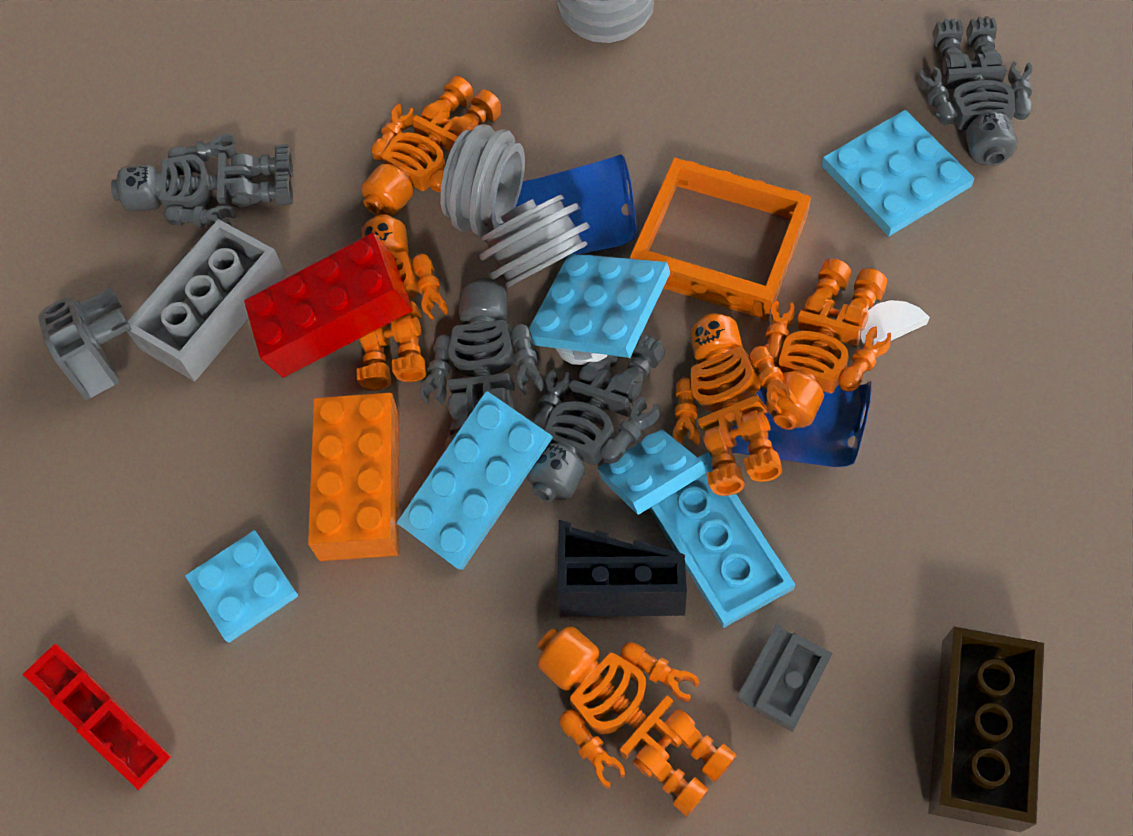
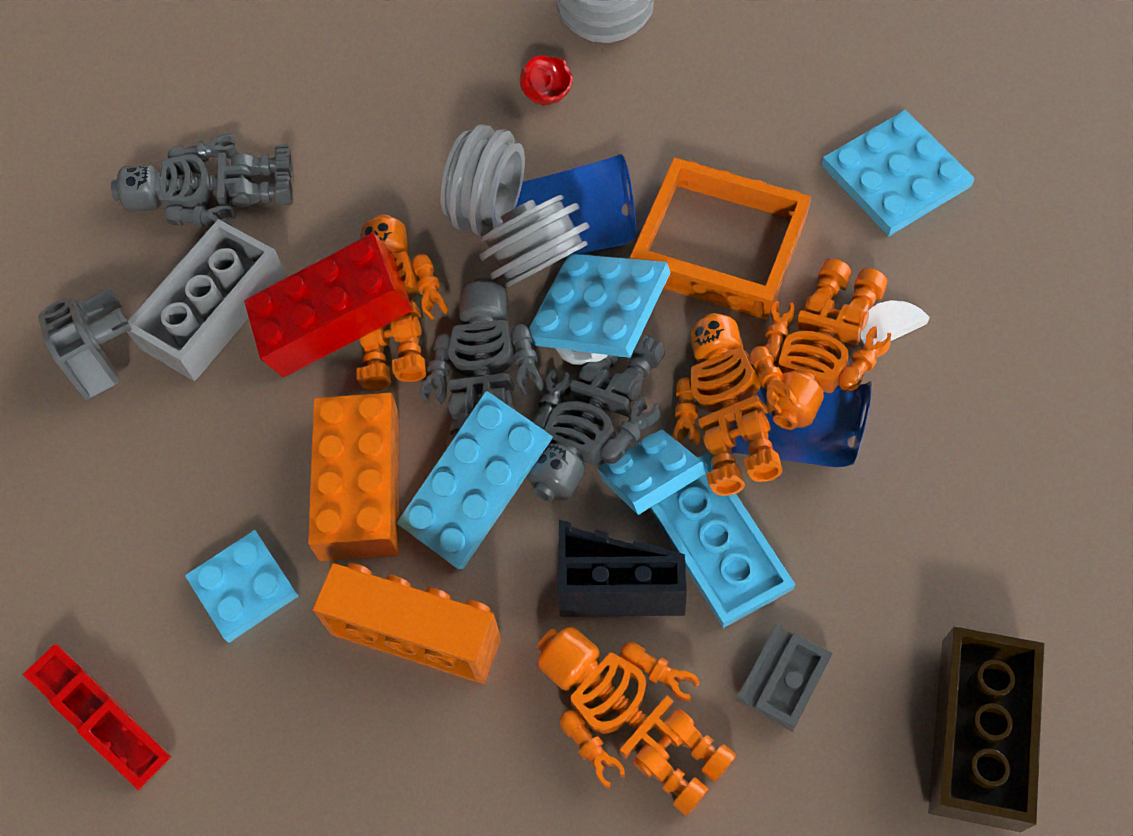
orange piece [361,76,501,216] -> none
dark grey piece [917,16,1032,166] -> none
none -> orange brick [312,563,502,685]
none -> red hair [519,55,573,106]

